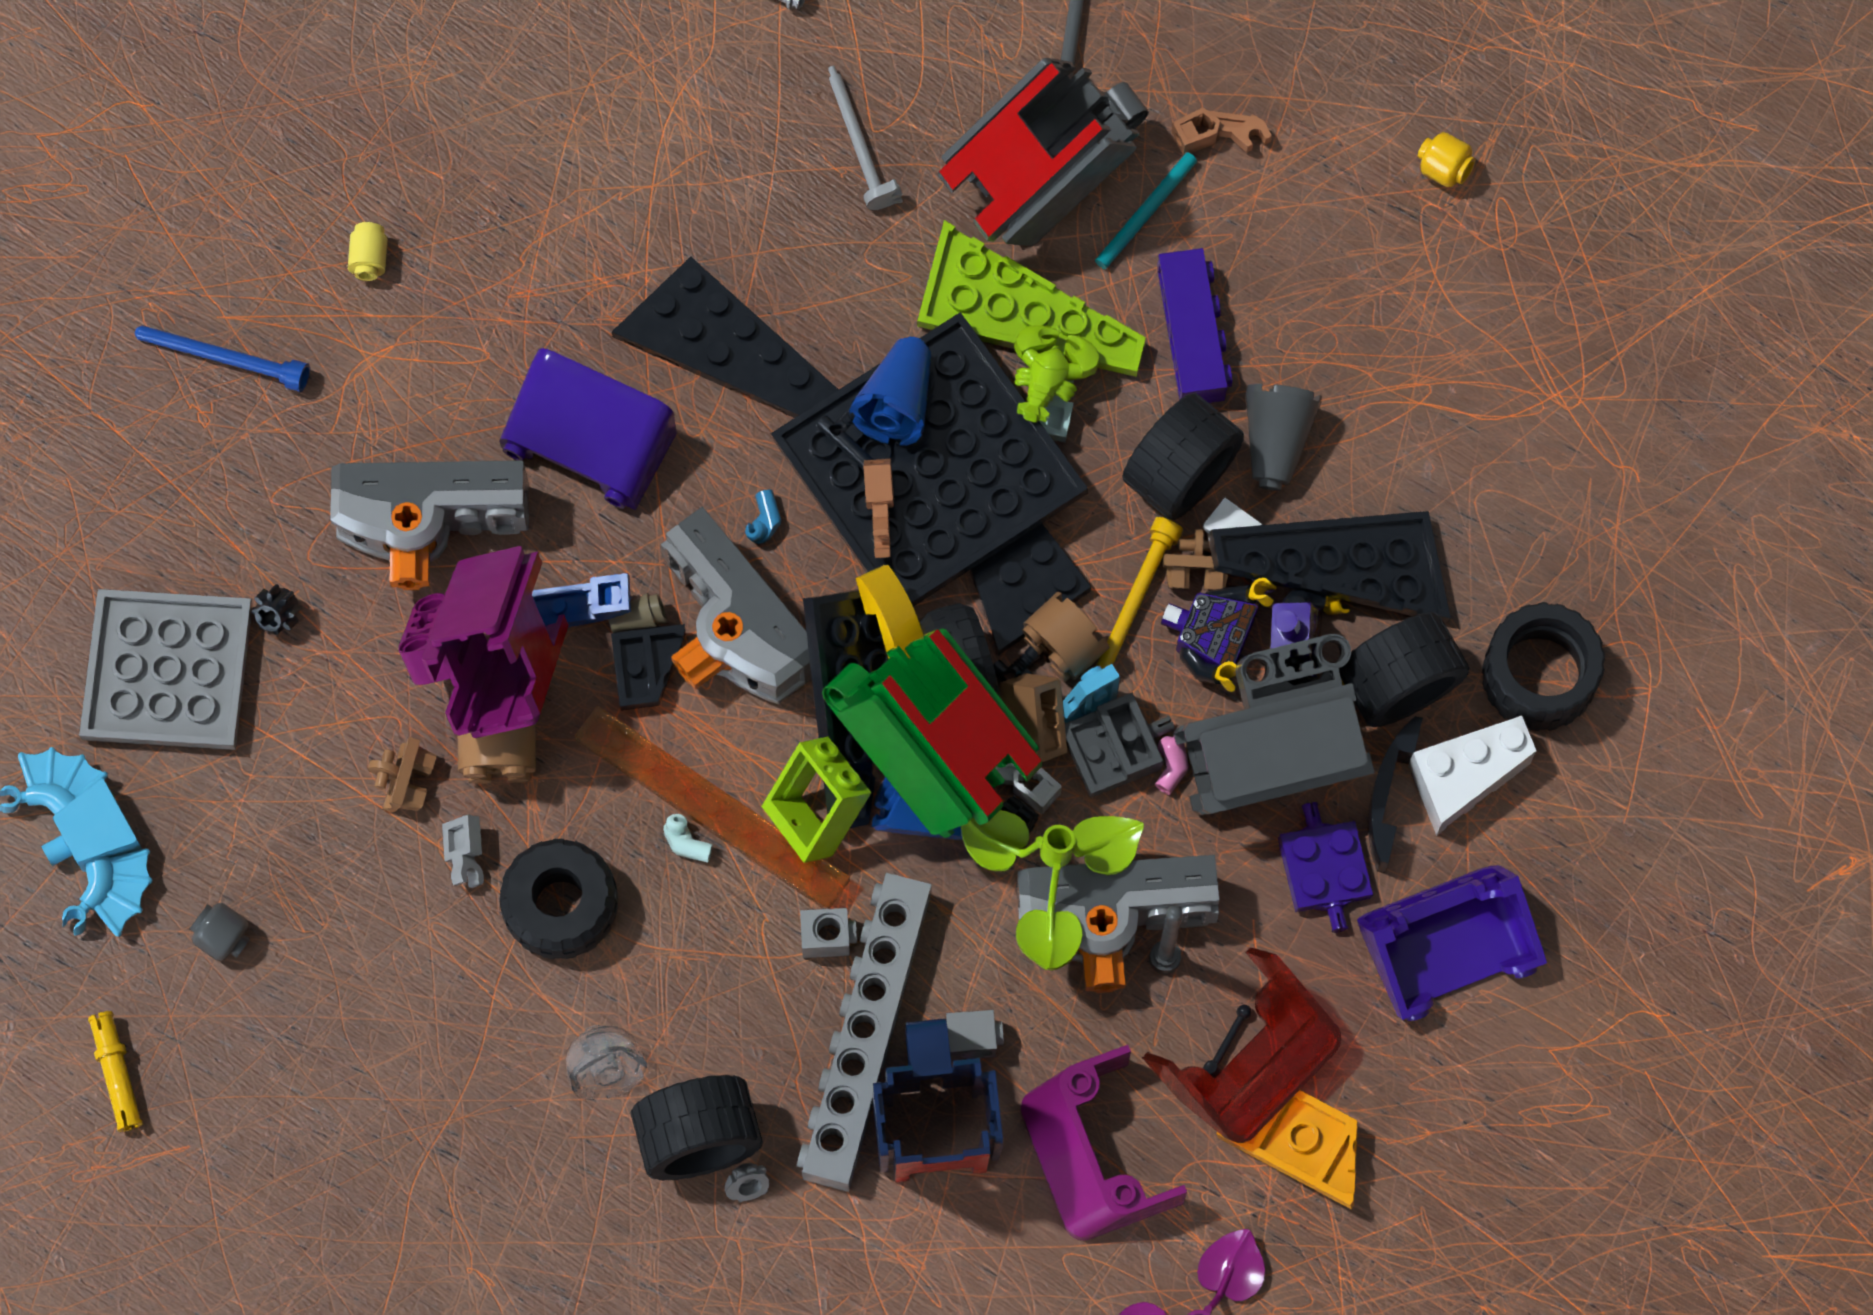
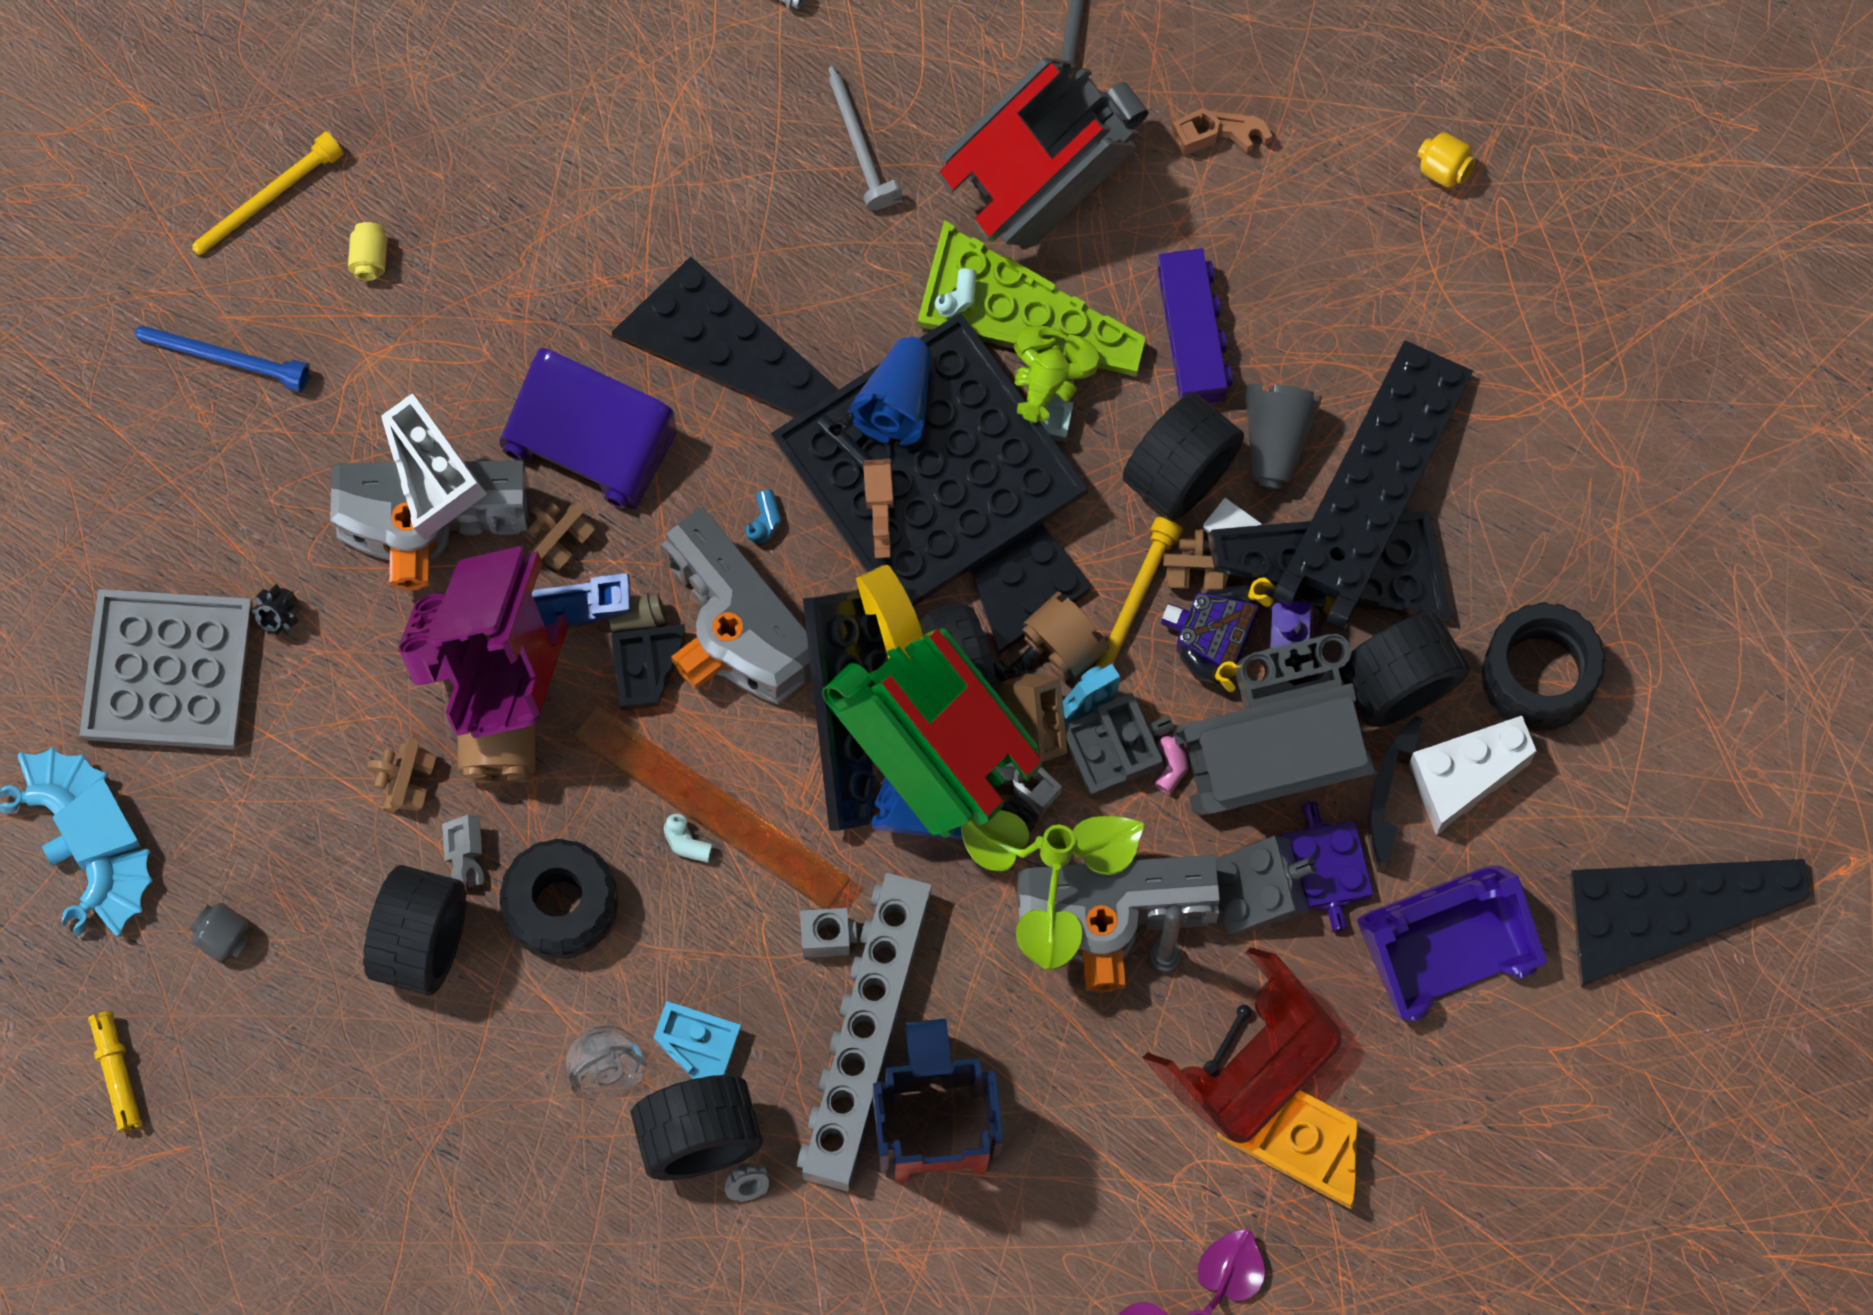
lime window [761,737,871,863] -> none
light grey brick [946,1010,1004,1060] -> none
magenta windscreen [1021,1045,1187,1240] -> none
teal bar [1095,152,1197,270] -> none
none -> yellow piece [192,131,344,254]
none -> black tyre [363,865,467,996]
none -> white wedge [381,393,487,540]
none -> medium nougat hips [527,501,595,571]
none -> medium azure wing [653,1001,742,1079]
none -> light aqua arm [935,269,977,317]
none -> dark grey plate [1215,836,1317,936]
none -> black hinge [1273,340,1473,630]
none -> black wing [1570,859,1809,987]

